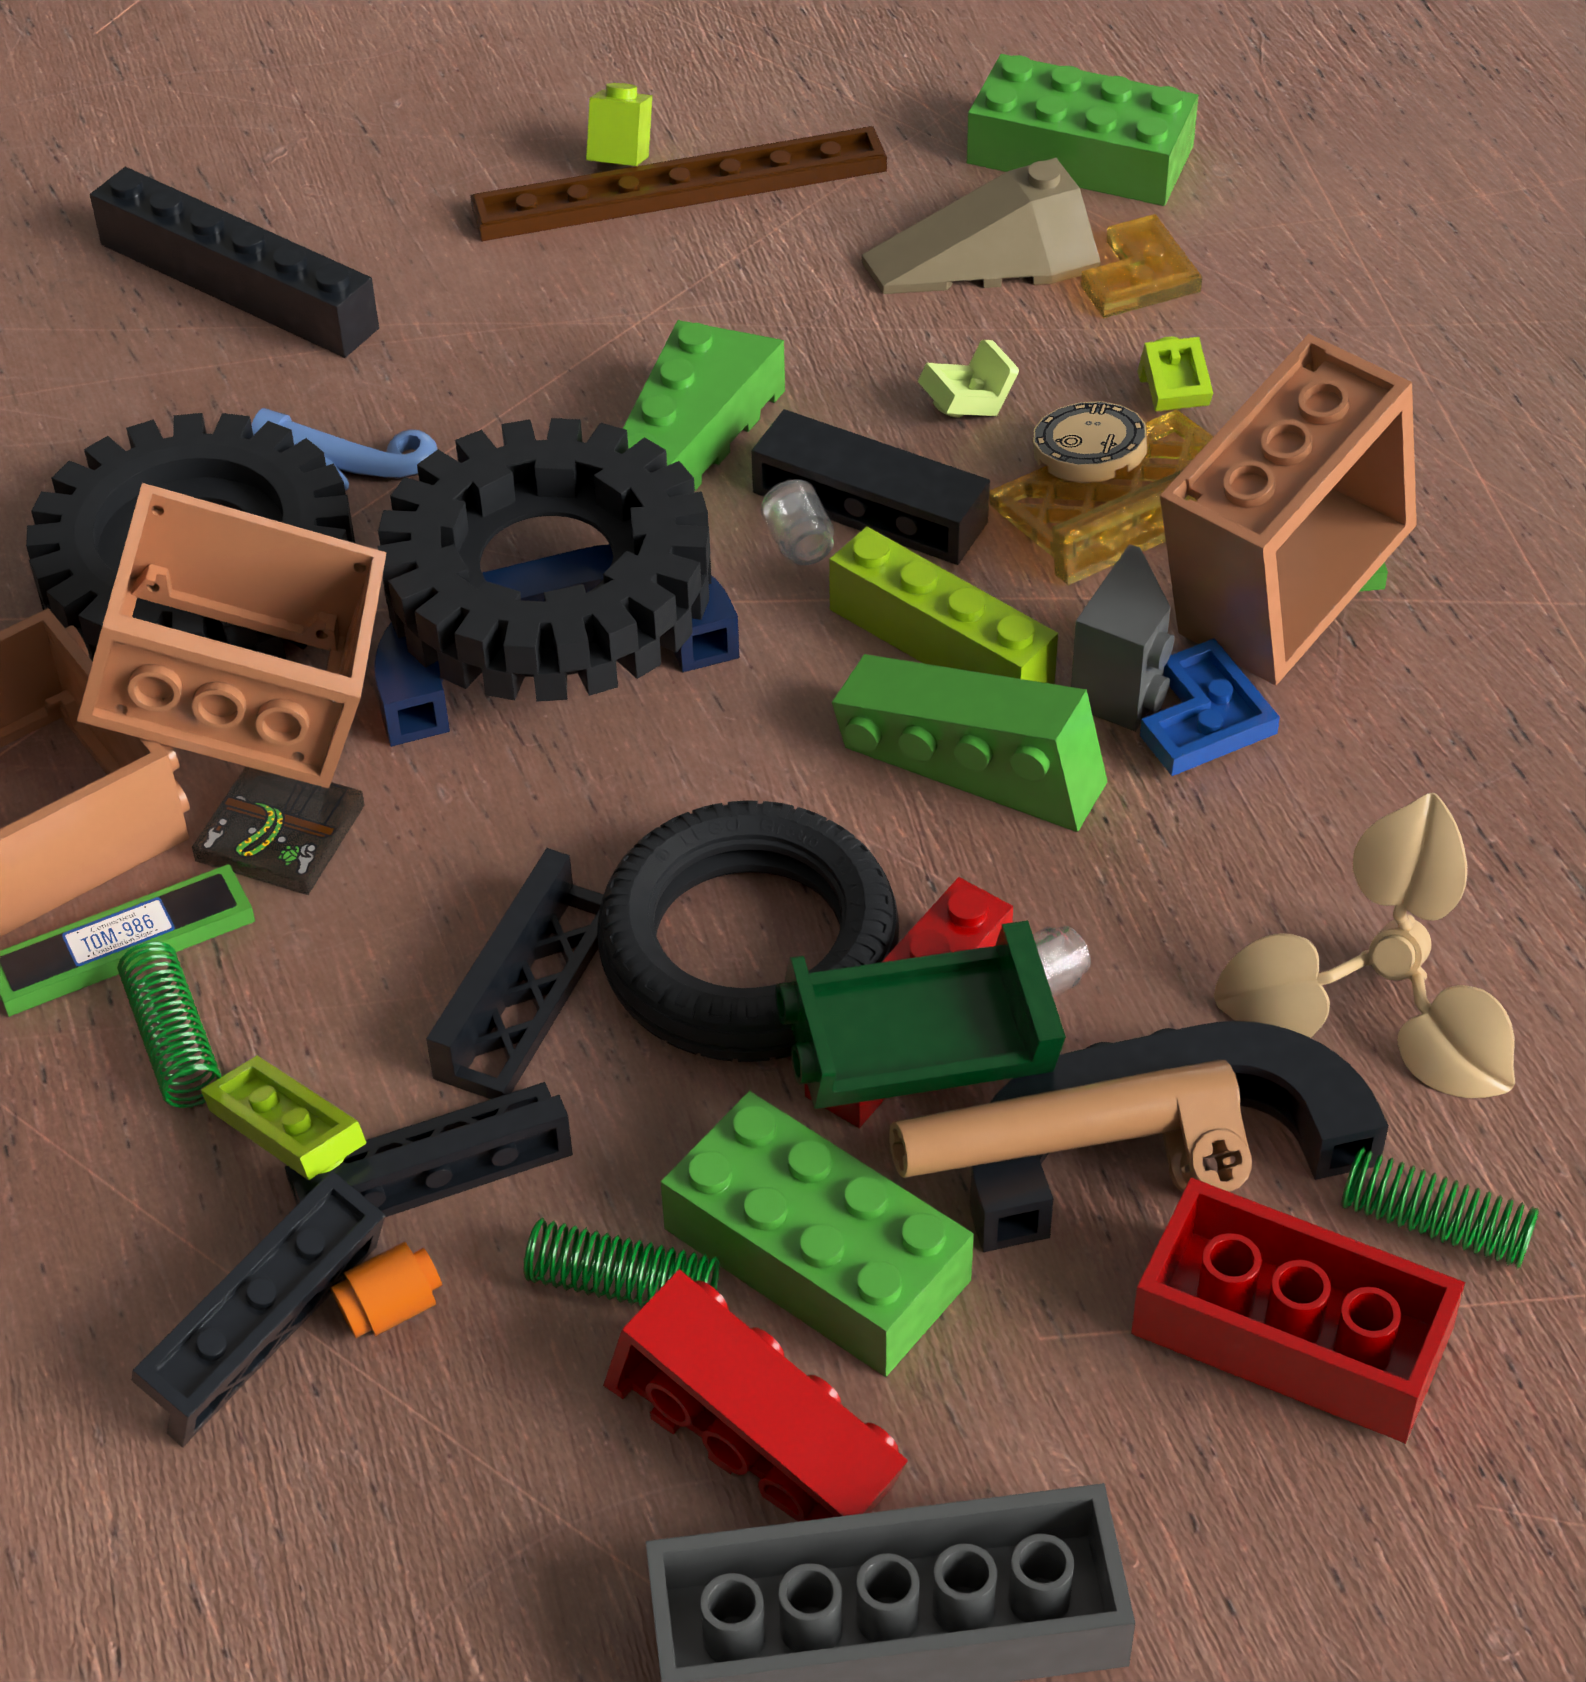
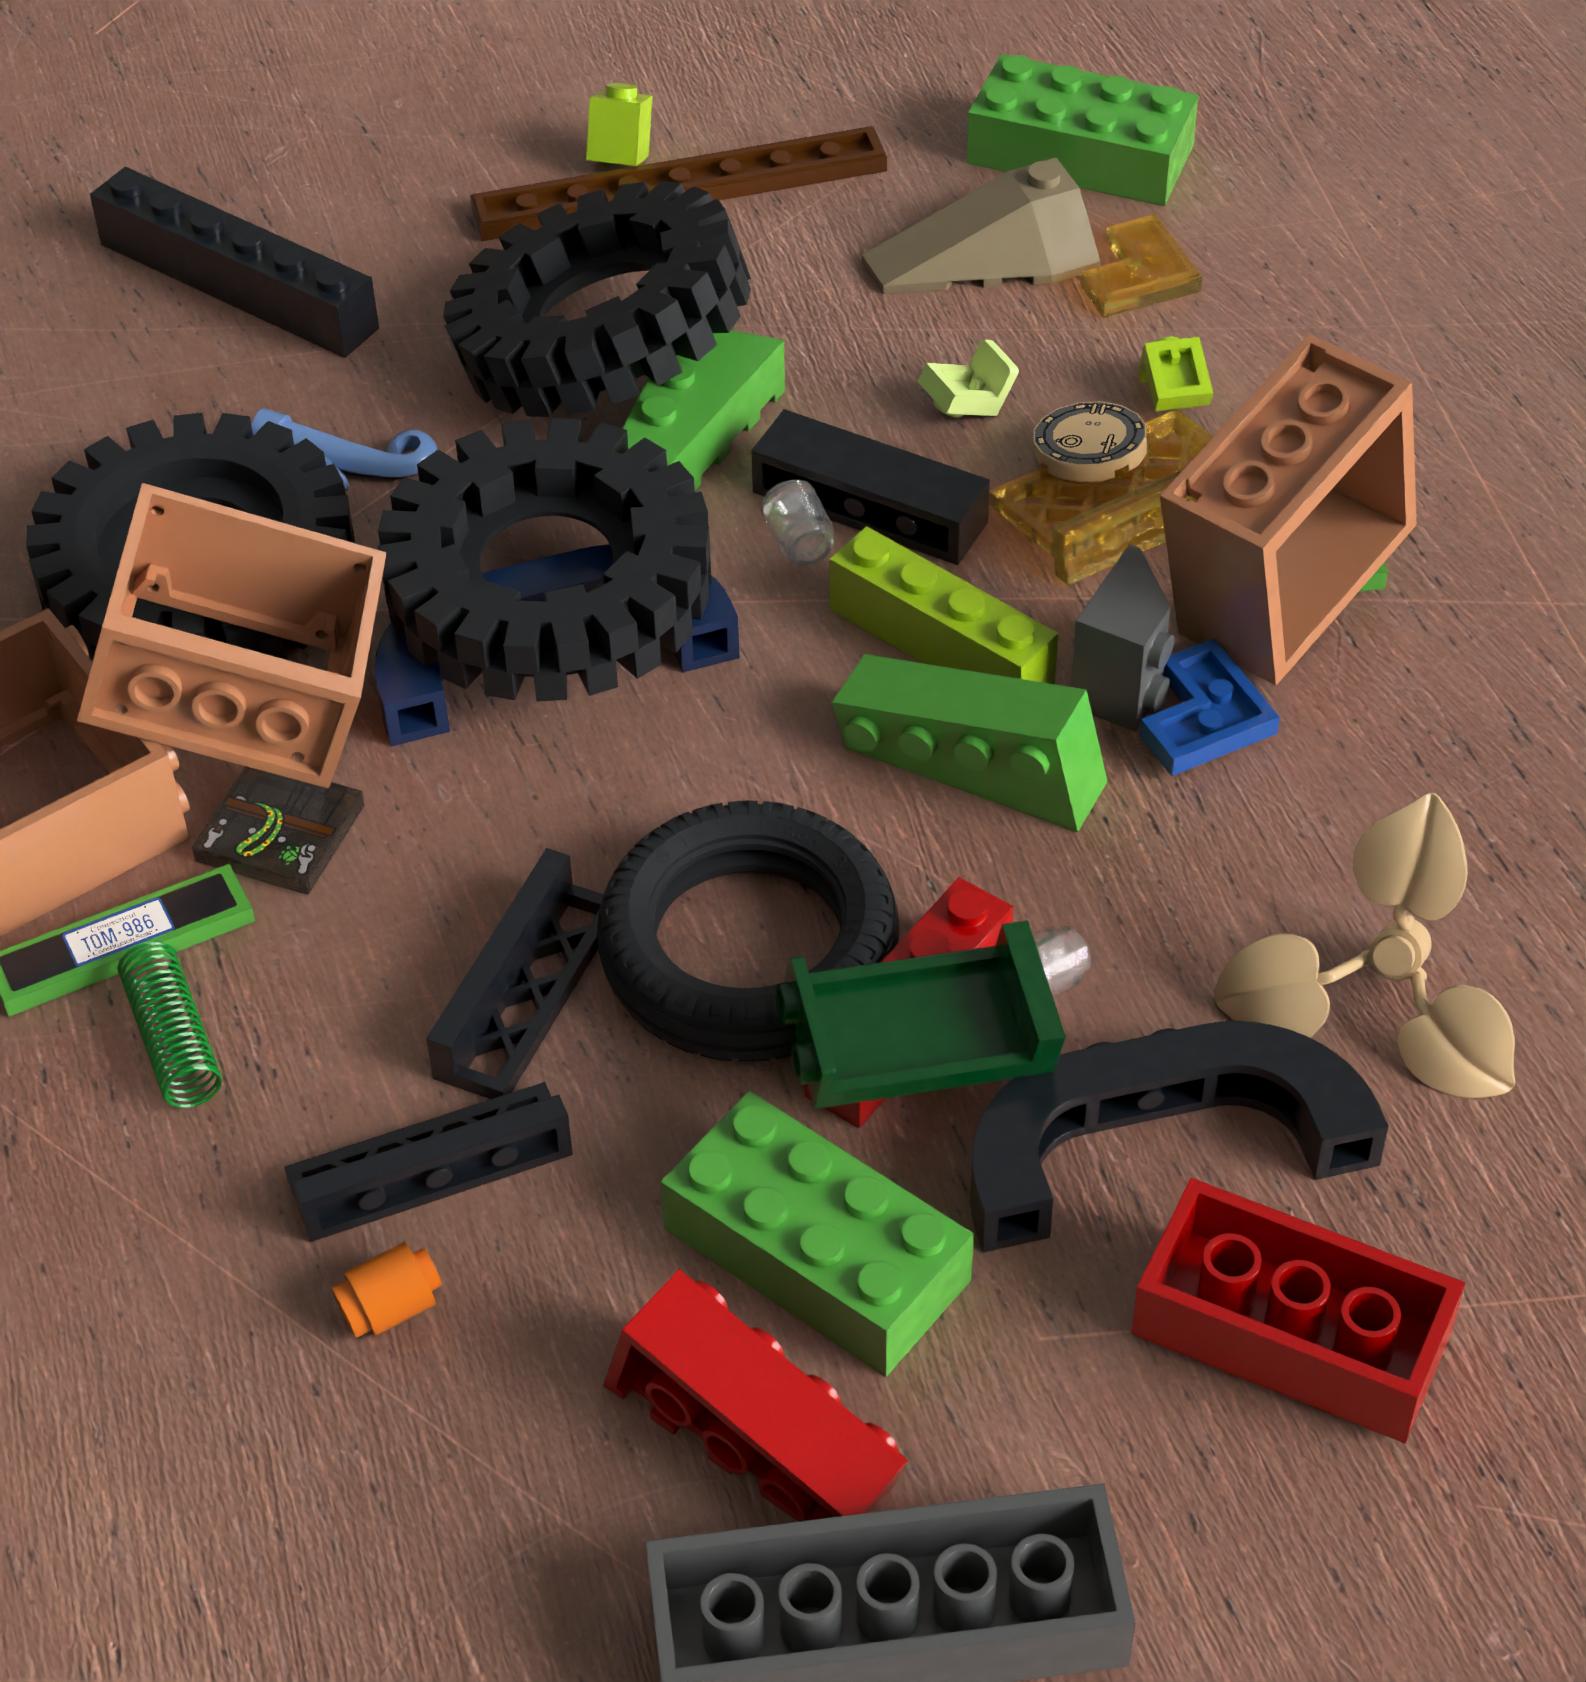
black fence [131,1170,386,1447] -> none
lime plate [201,1055,367,1180] -> none
green piece [523,1218,720,1307] -> none
medium nougat axle [889,1059,1252,1193] -> none
green piece [1341,1147,1539,1269] -> none
none -> black tyre [443,181,751,417]

